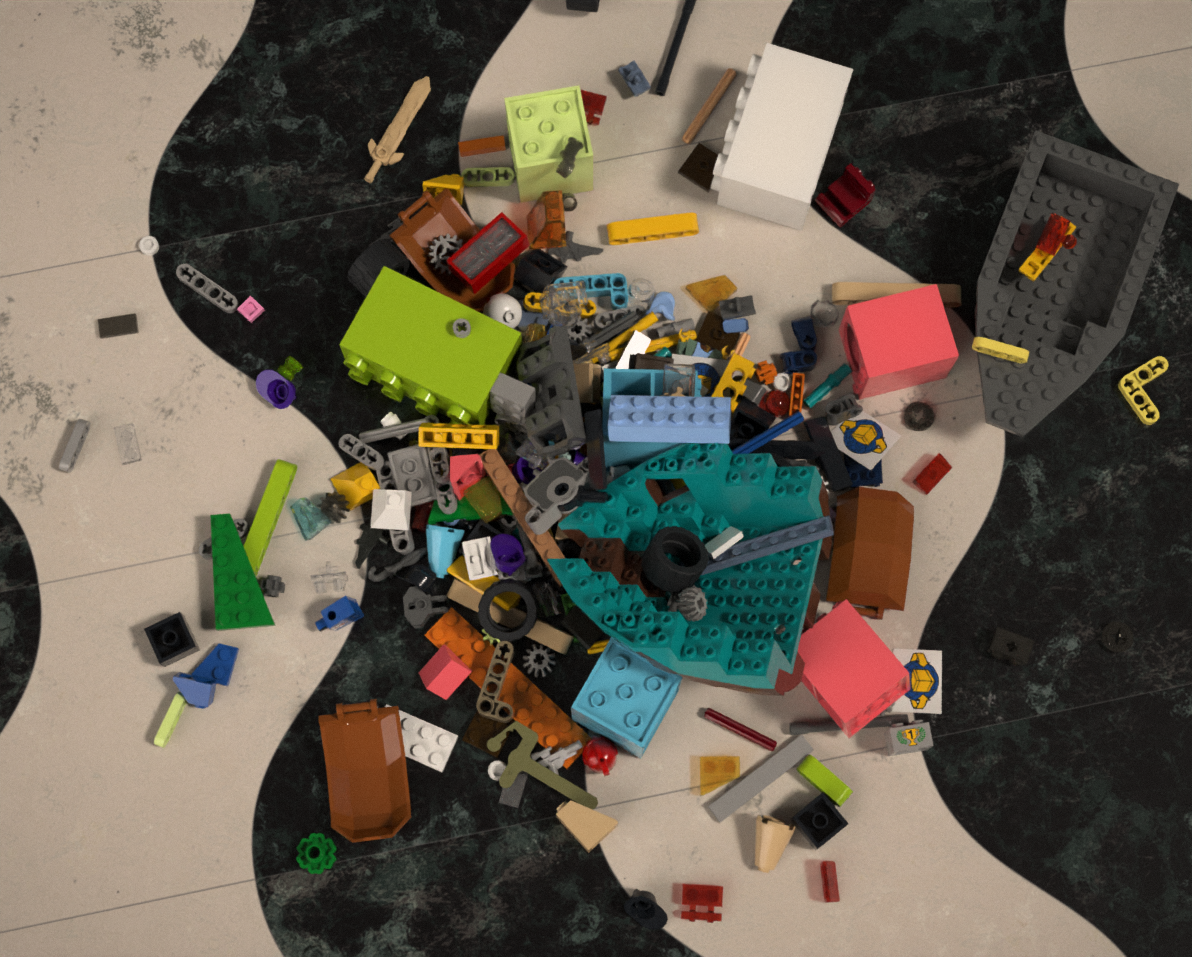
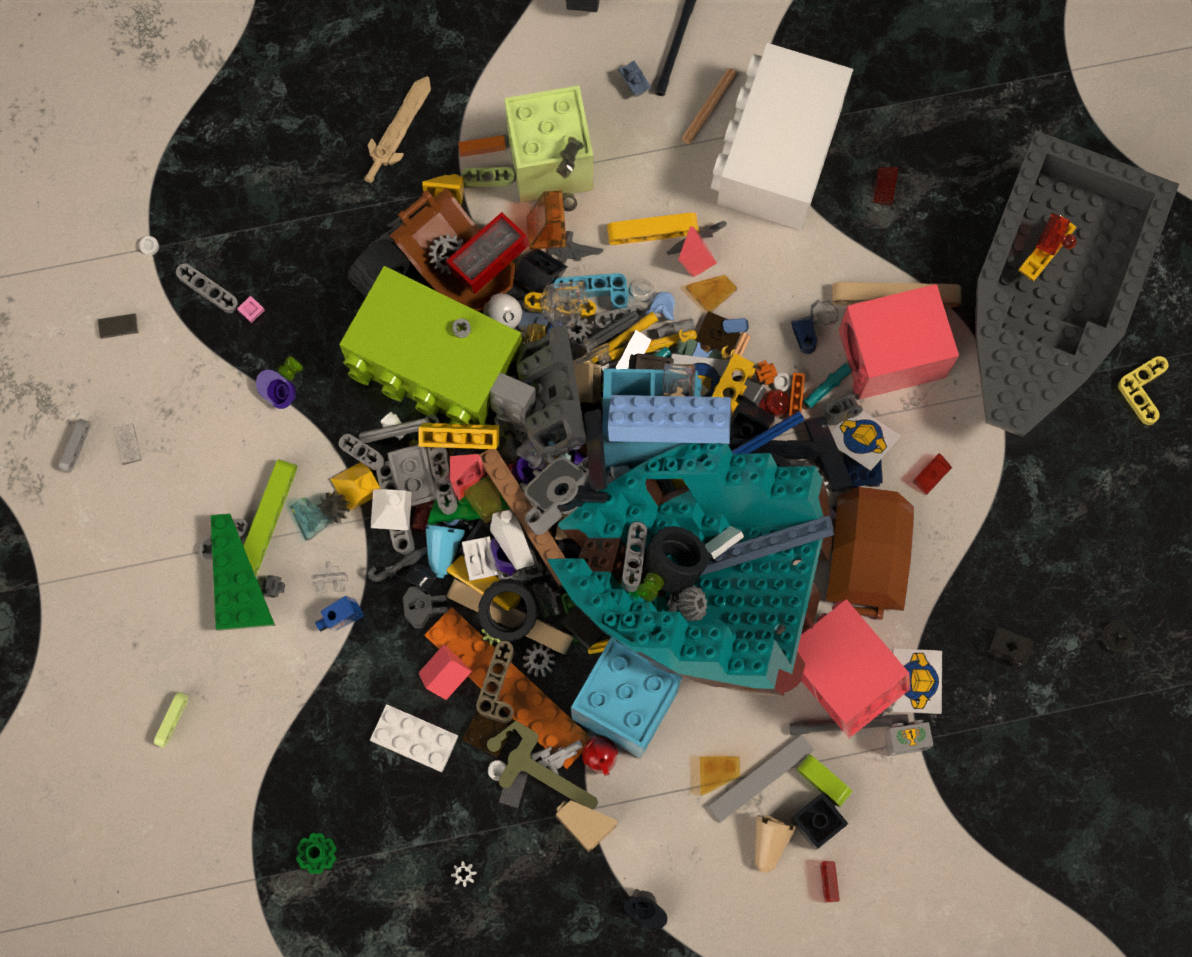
black brick [144,612,200,667] -> none
blue slope [173,672,217,709] -> none
blue wing [192,643,239,687] -> none
dark orange windscreen [318,699,411,843] -> none
pearl dark grey piece [355,522,391,569] -> none
clear red plate [581,90,607,125] -> none
dark brown plate [678,143,718,193] -> none
clear red plate [681,884,723,923] -> none
dark red axle [704,708,777,751] -> none
dark grey hips [719,295,756,320] -> none
dark blue piece [780,350,817,375] -> none
dark red piece [815,163,876,227] -> none
clear smoke gear [904,401,935,431] -> none
light yellow beam [972,337,1029,363] -> none
none -> white gear [451,861,477,887]
none -> white slope [490,510,534,570]
none -> light grey beam [621,522,647,592]
none -> clear neon green wheel [637,573,664,601]
none -> dark grey piece [667,221,727,256]
none -> coral slope [678,226,717,277]
none -> clear red slope [873,167,899,206]

